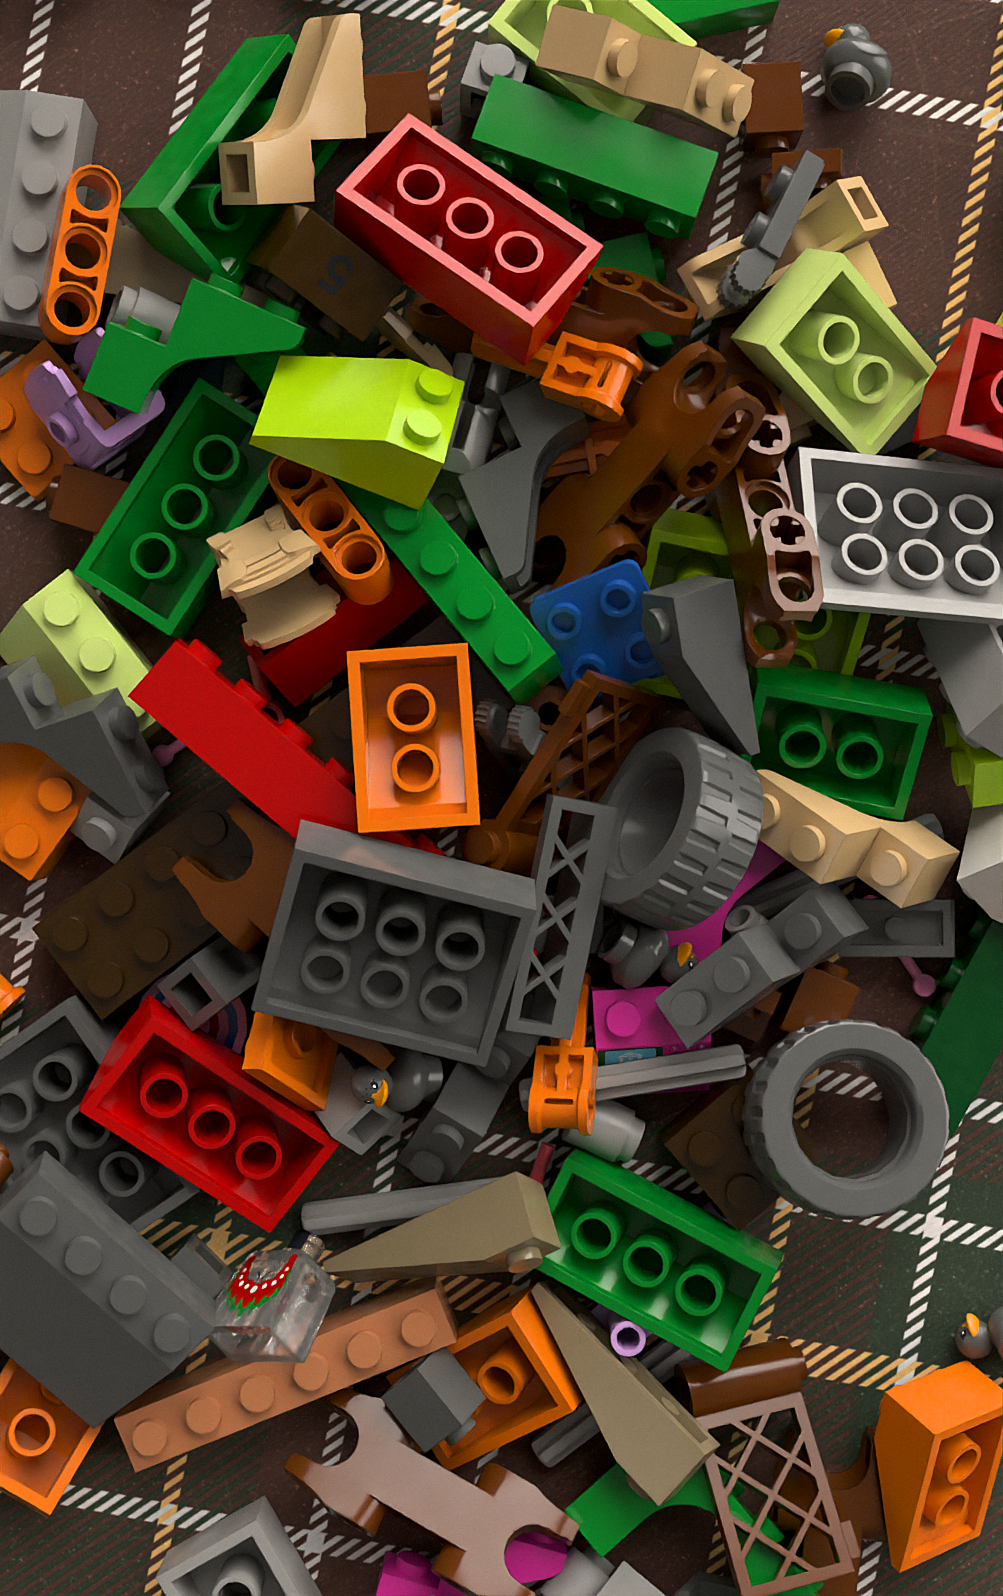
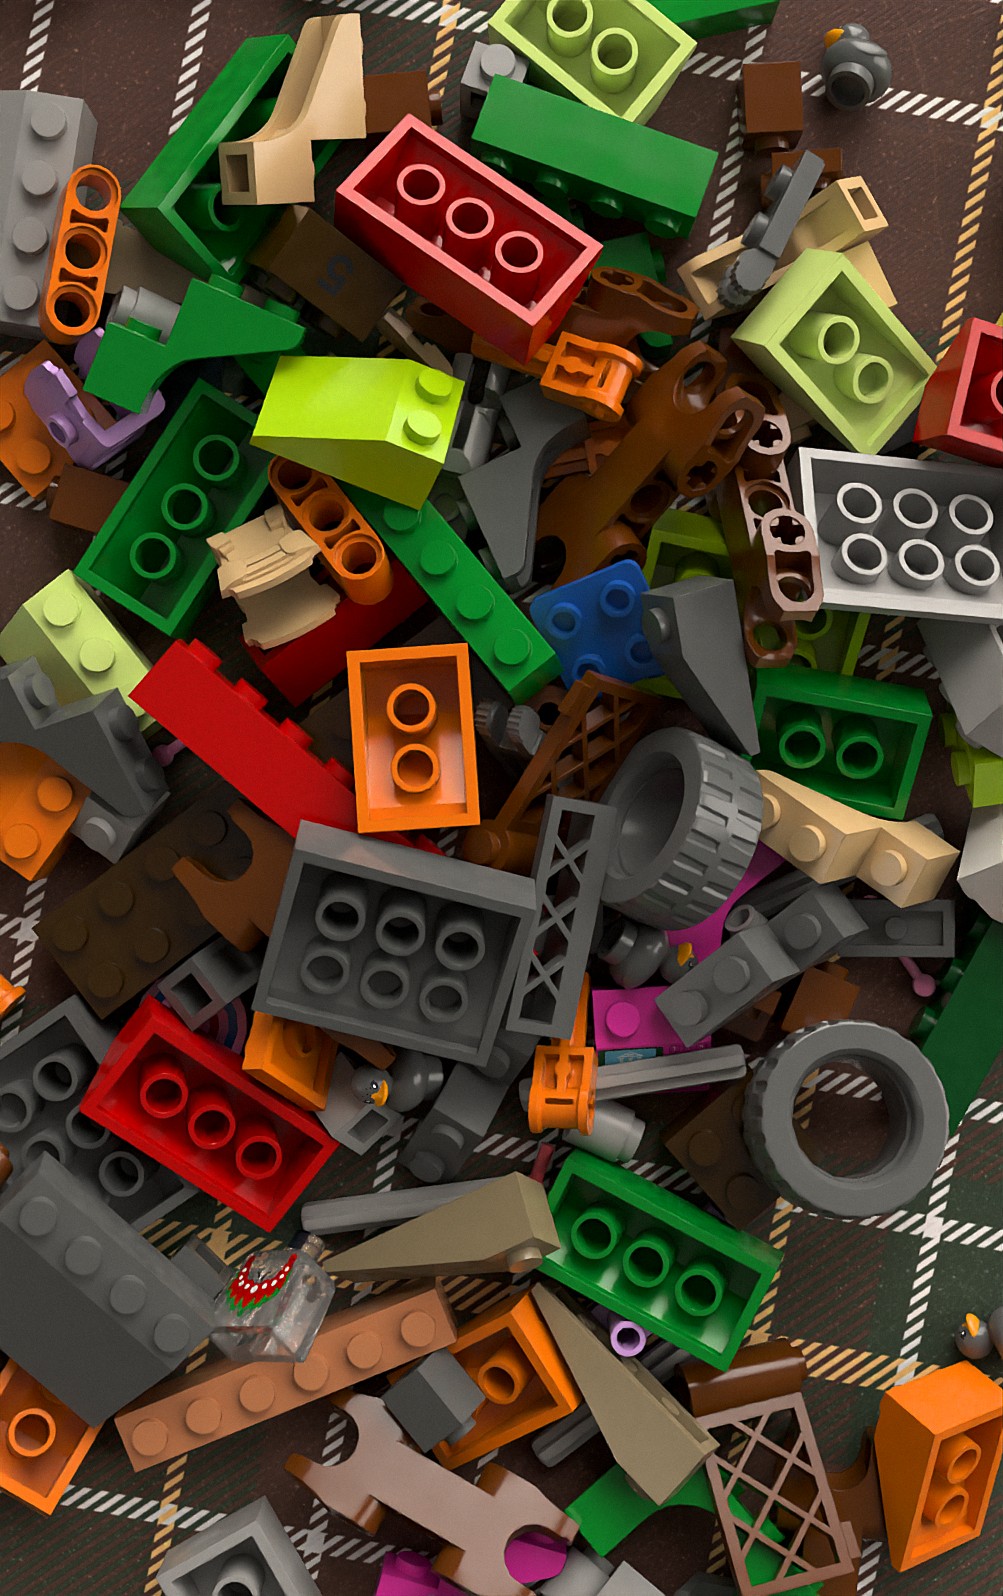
coral hand [247,655,286,725] -> none
tan arch [535,4,754,138] -> none

